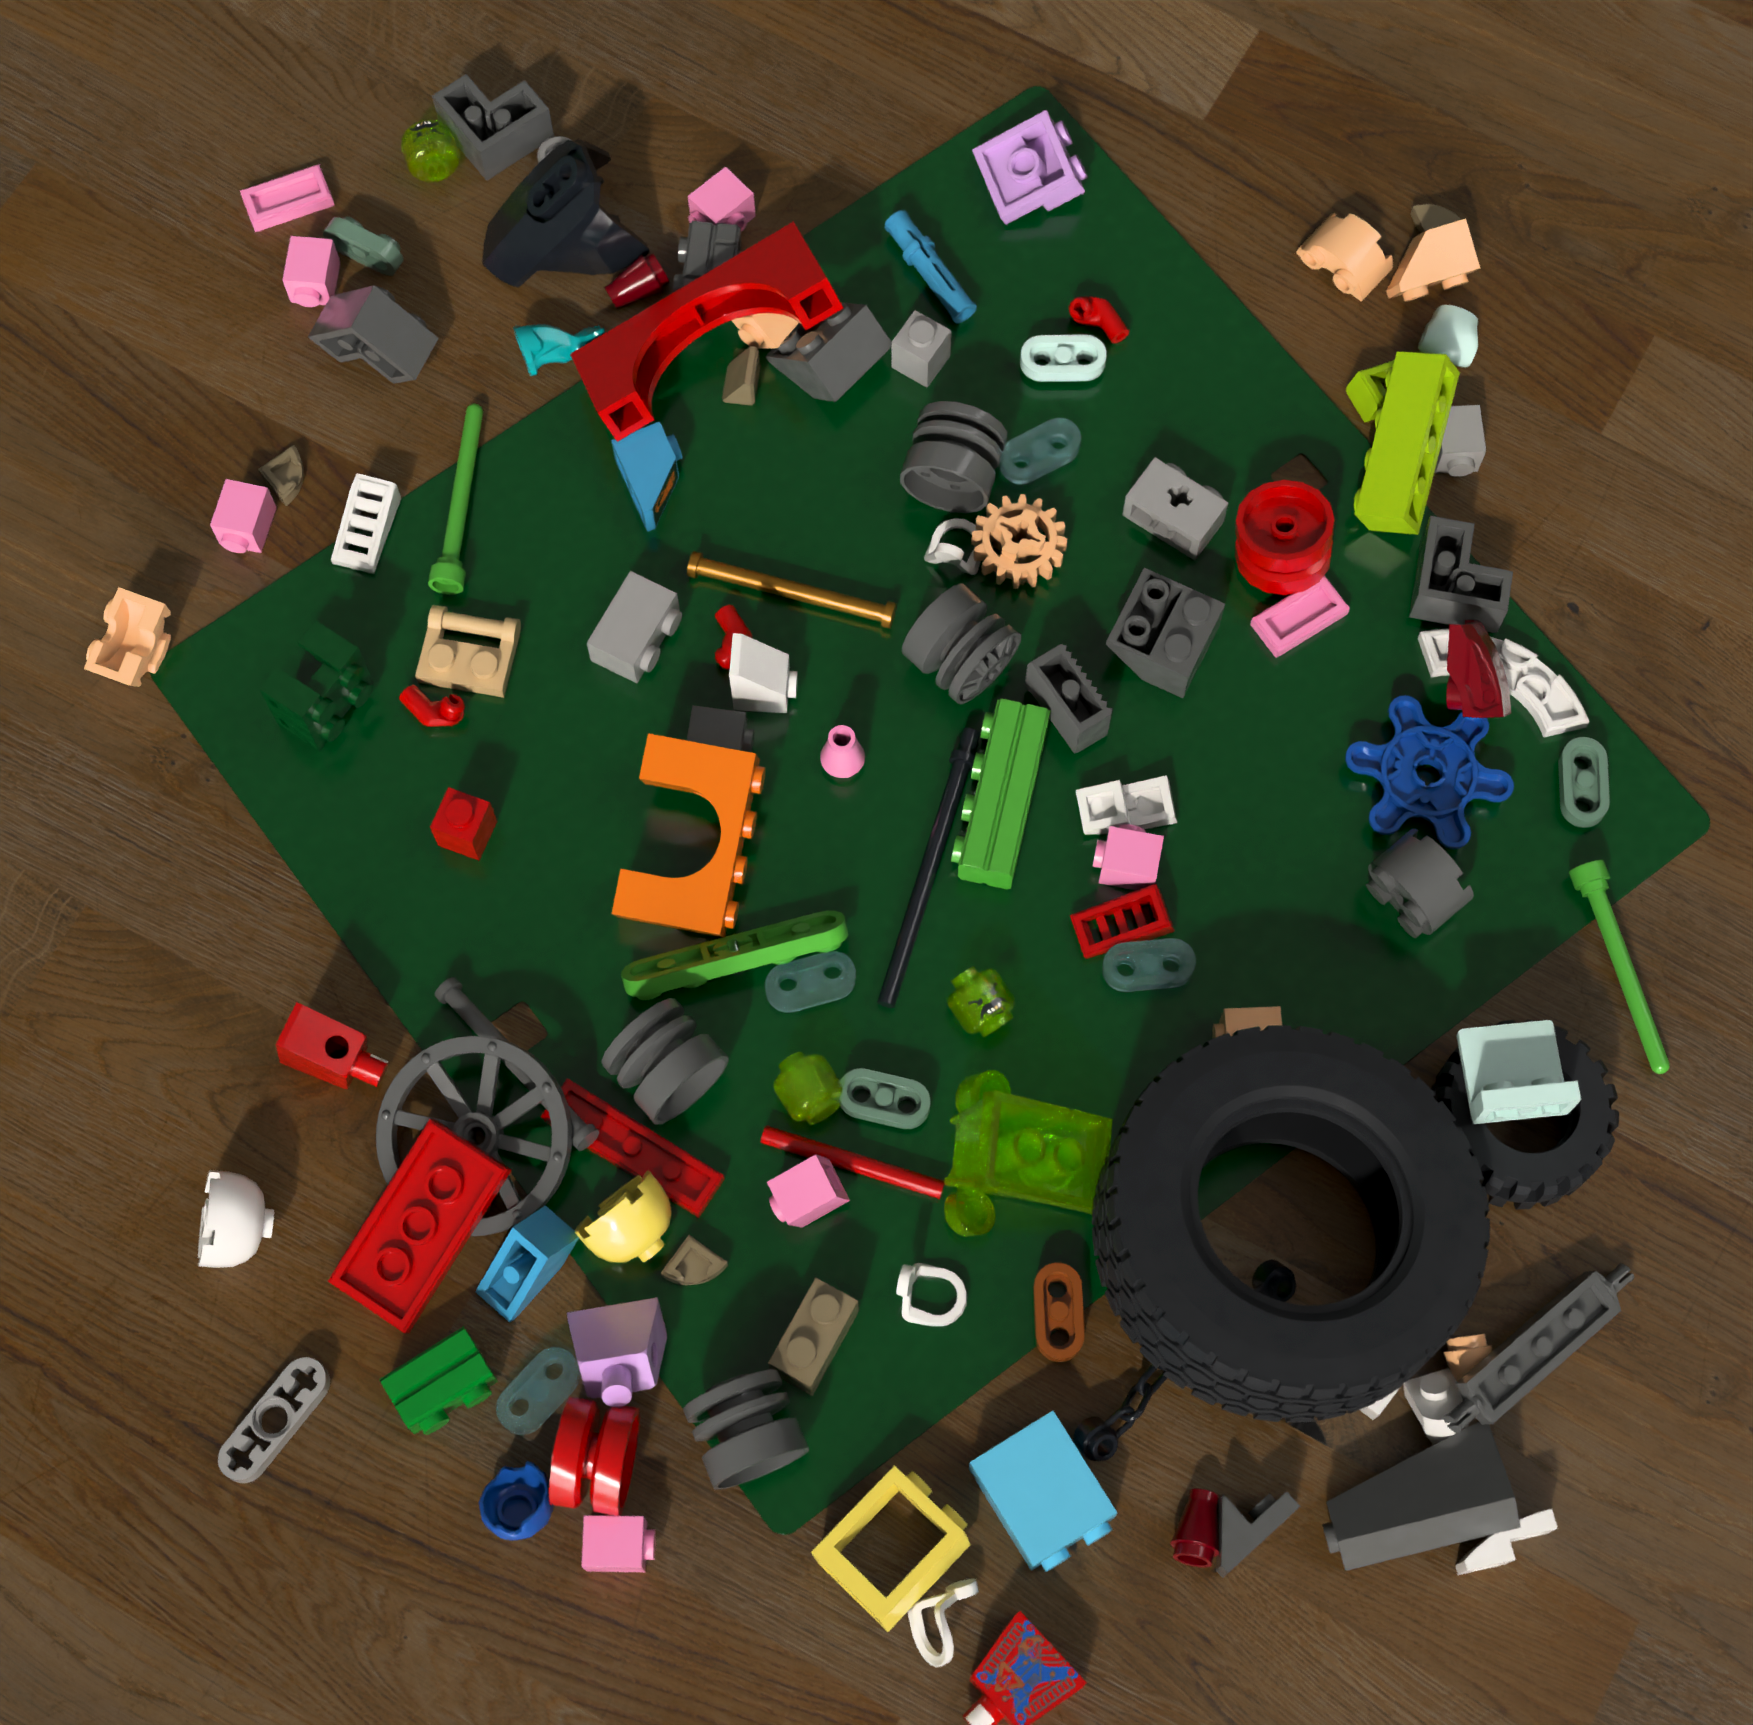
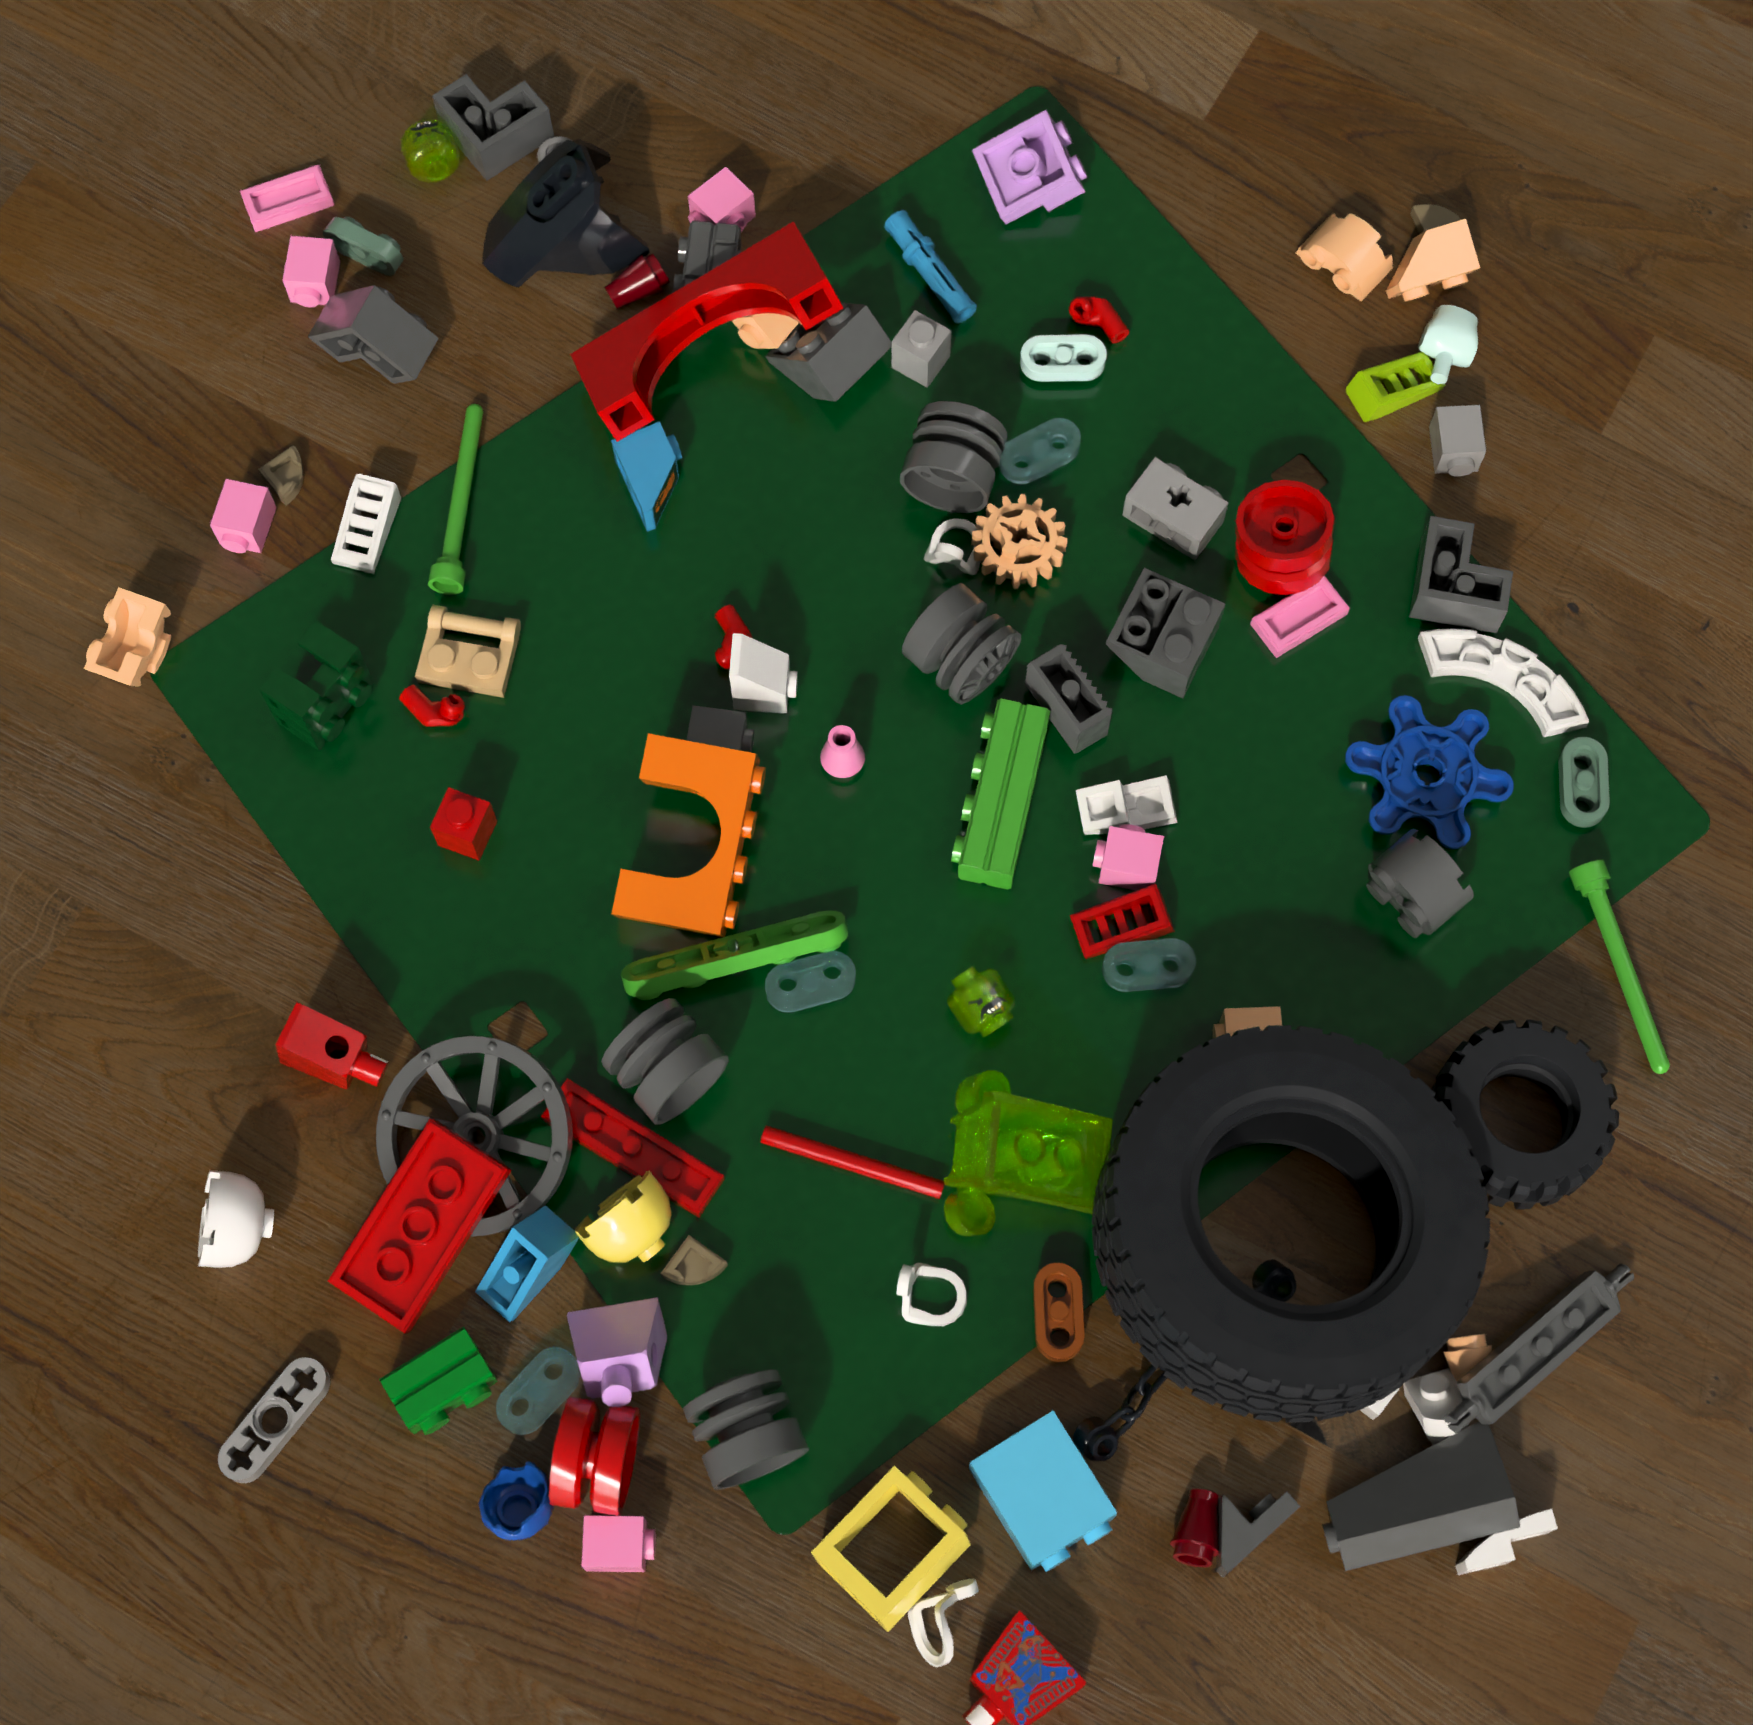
dark grey bar [435,977,600,1151] -> none
teal animal [513,324,606,376] -> none
light grey brick [587,571,682,683] -> none
pearl gold bar [687,551,897,629] -> none
dark tan slope [722,346,760,406] -> none
bright pink brick [767,1154,850,1228] -> none
dark tan brick [768,1278,859,1396] -> none
clear neon green head [773,1052,843,1125] -> none
sand green plate [838,1068,930,1129] -> none
black bar [877,728,980,1008] -> none
lime brick [1354,352,1460,535] -> none
dark red slope [1446,619,1511,718] -> none
light aqua bracket [1457,1020,1581,1124] -> none

